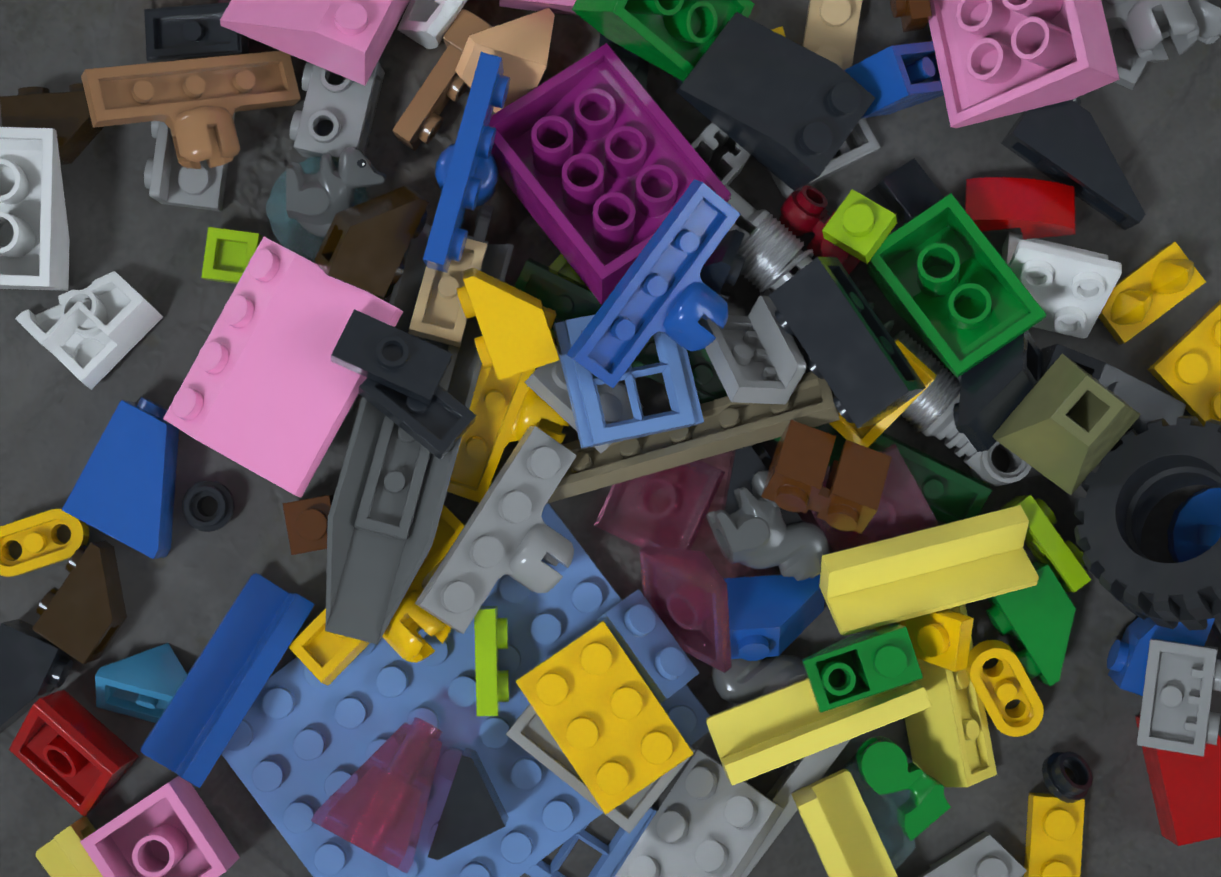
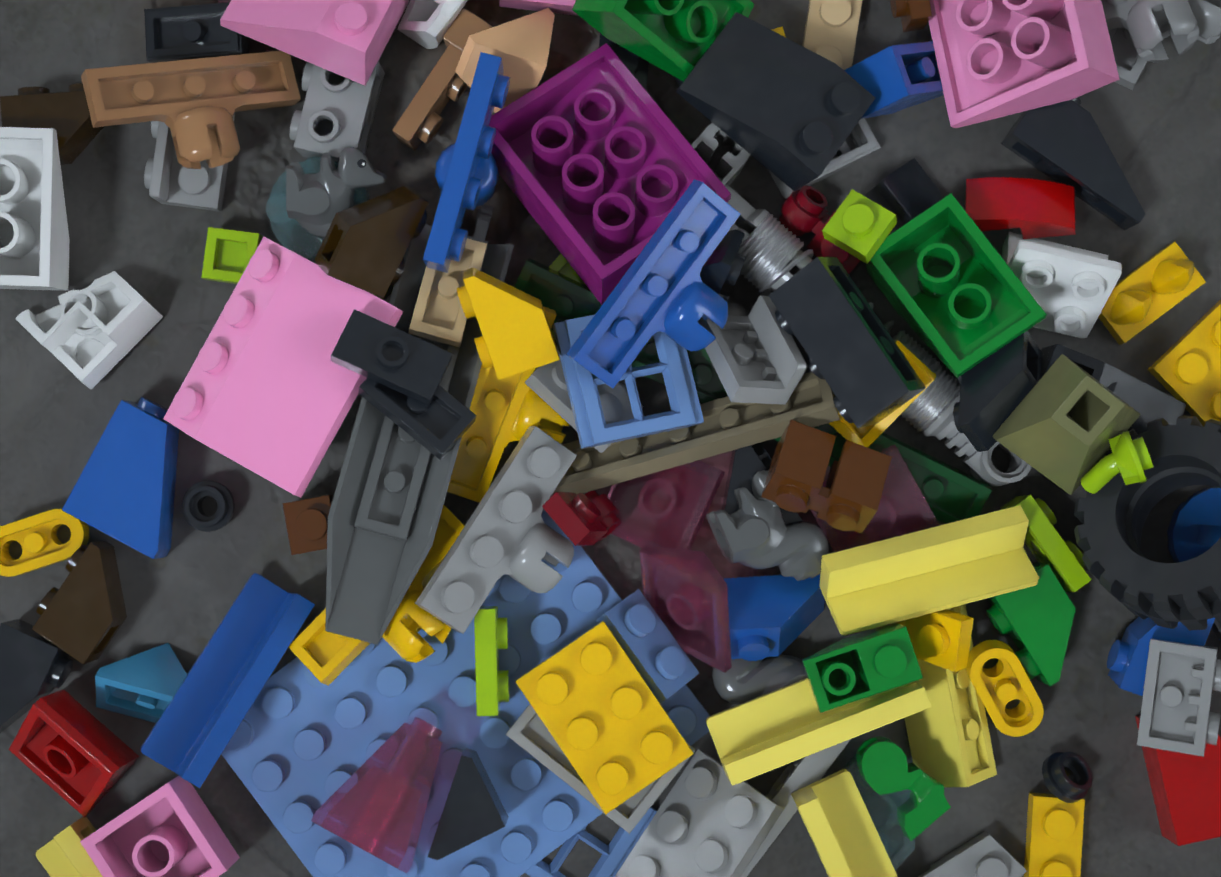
none -> dark red plate [542,490,622,546]
none -> lime plate [1081,430,1154,494]

